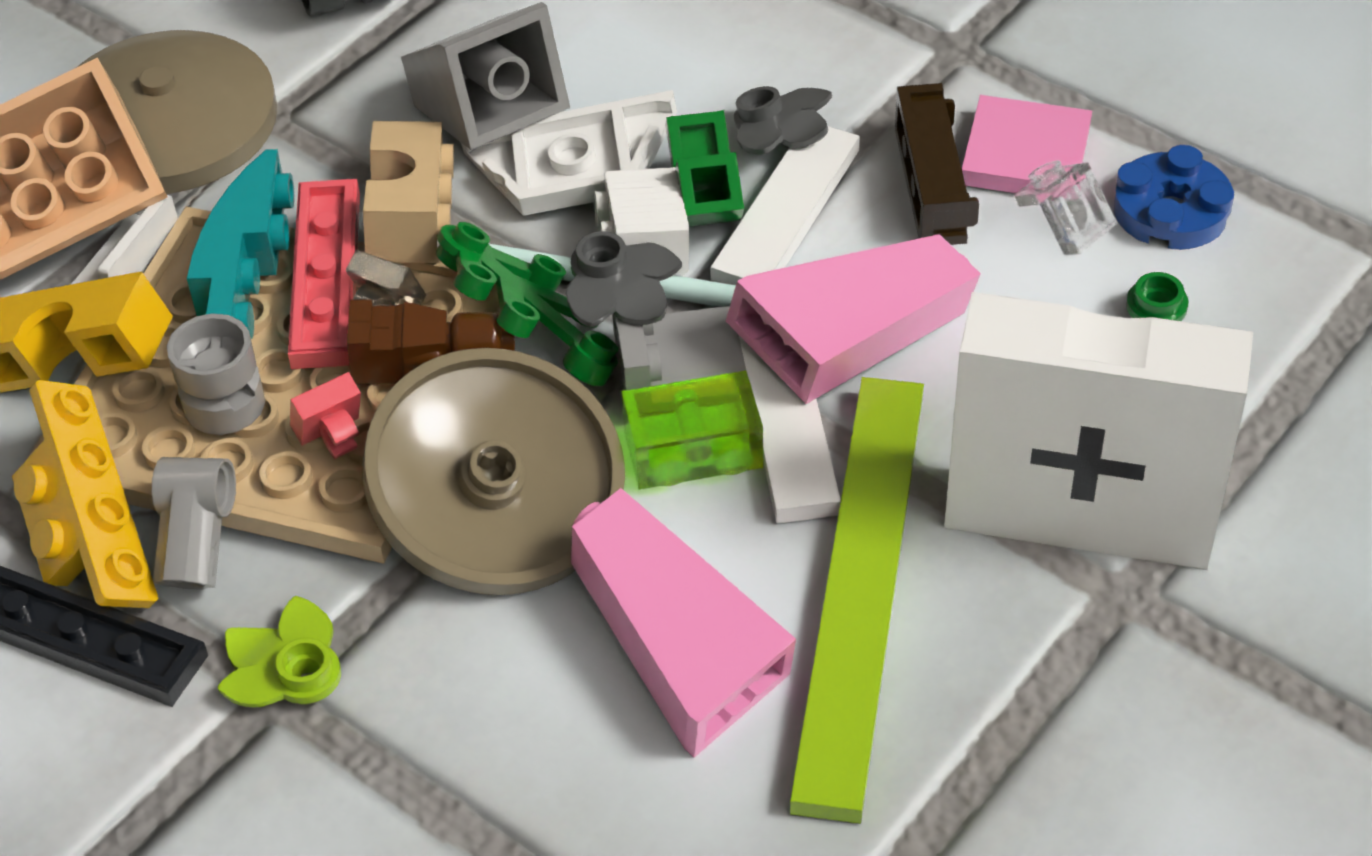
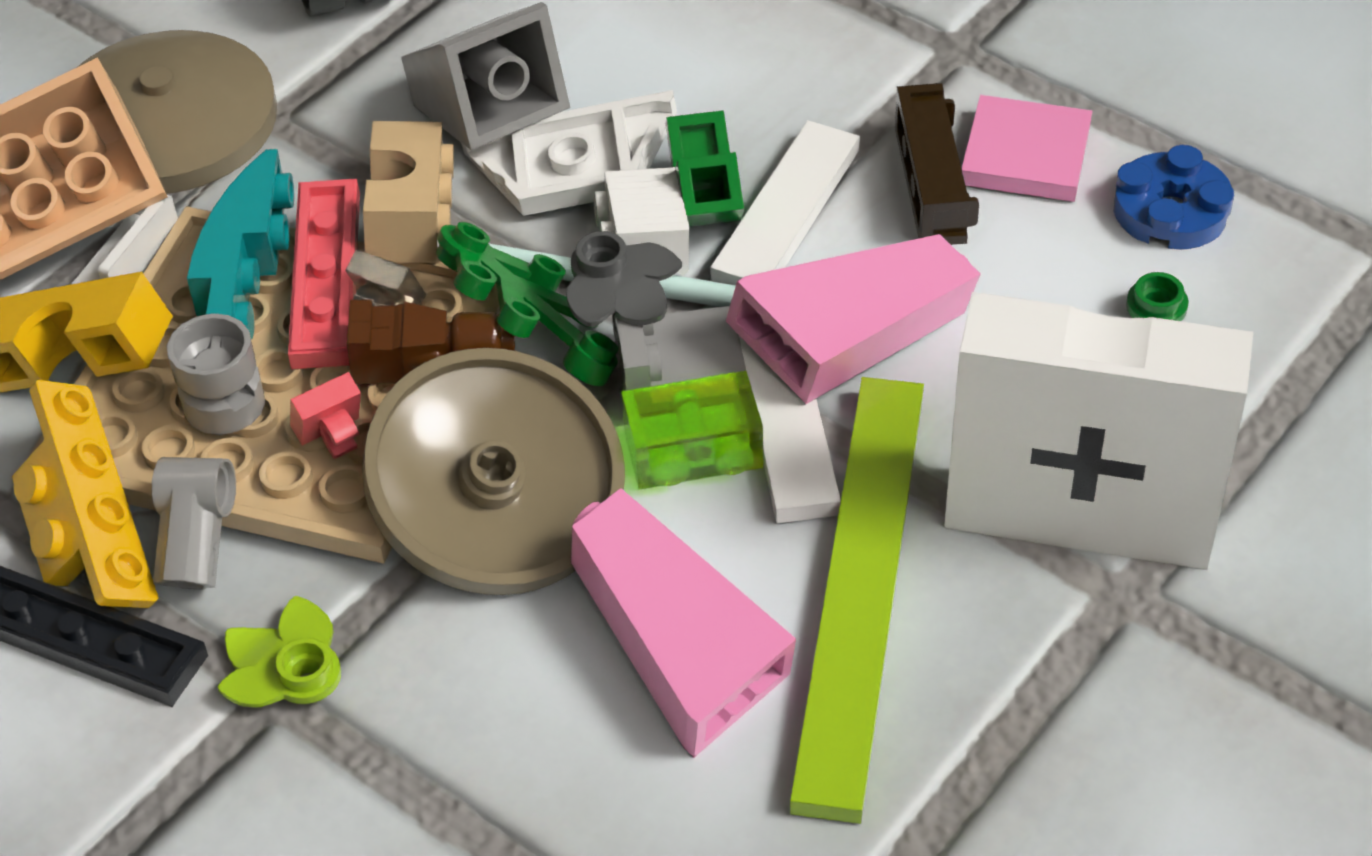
dark grey plate [734,86,832,155] -> none
clear bracket [1014,160,1117,255] -> none

